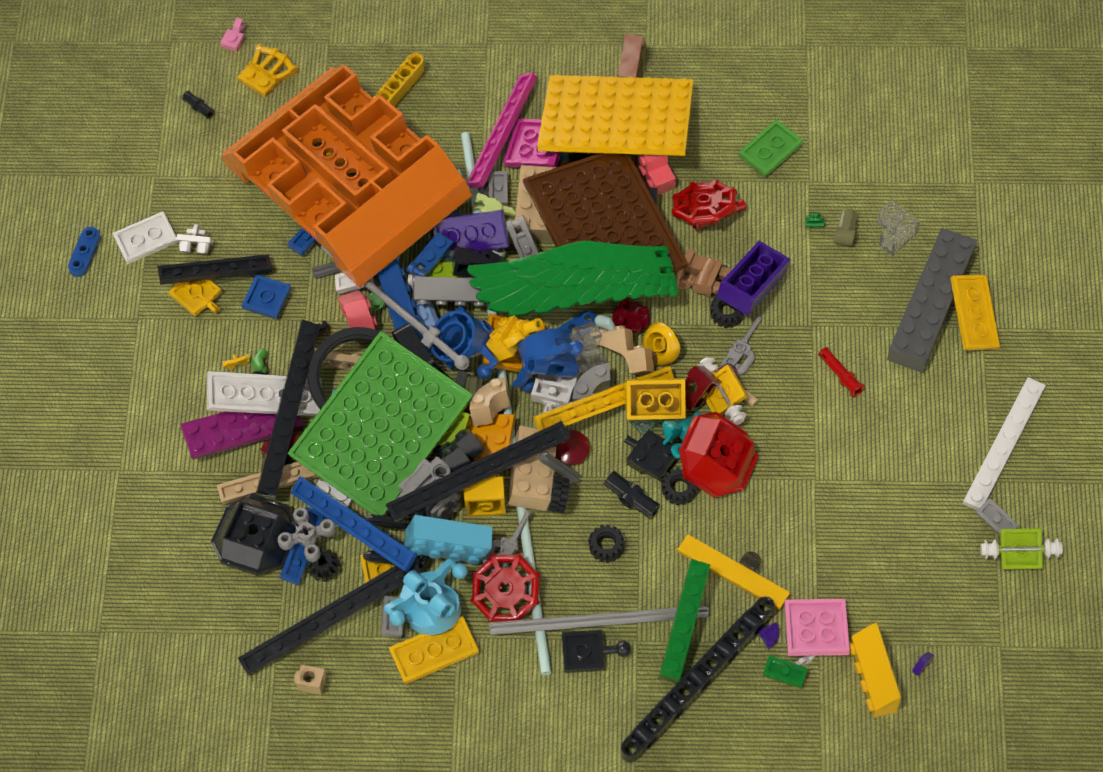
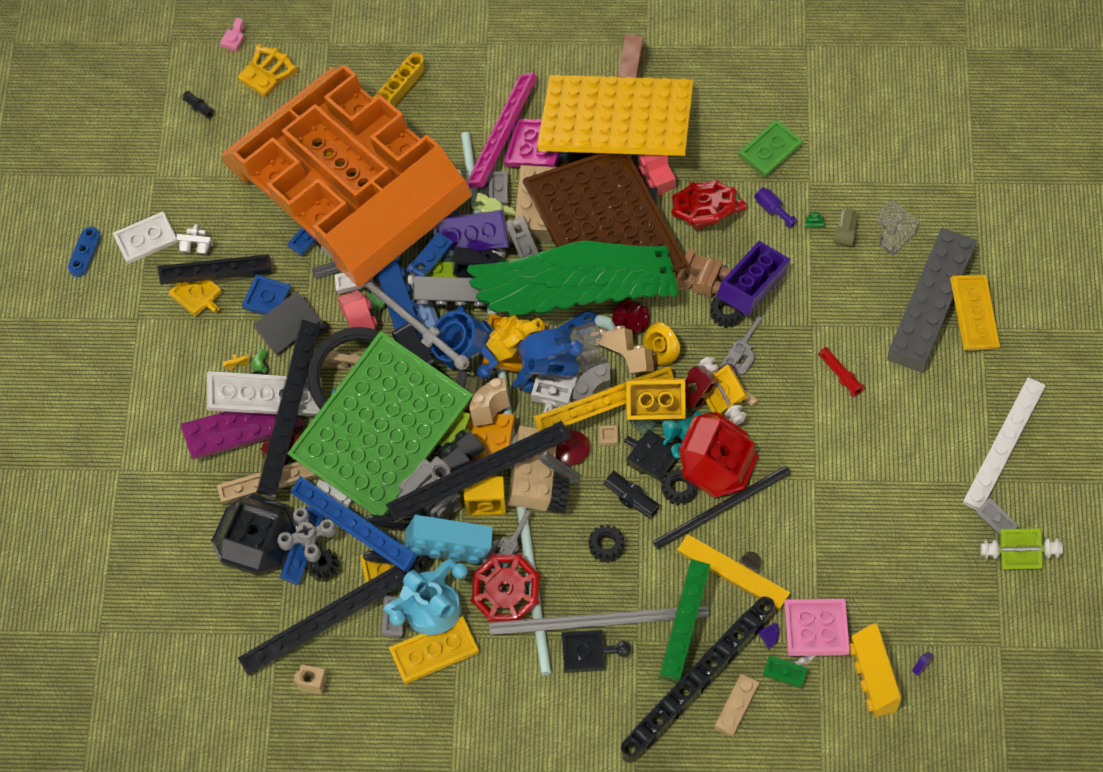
none -> dark grey tile [253,291,321,355]
none -> tan tile [598,425,618,446]
none -> black piece [653,466,790,550]
none -> tan plate [715,674,759,737]
none -> dark purple piece [754,187,797,228]

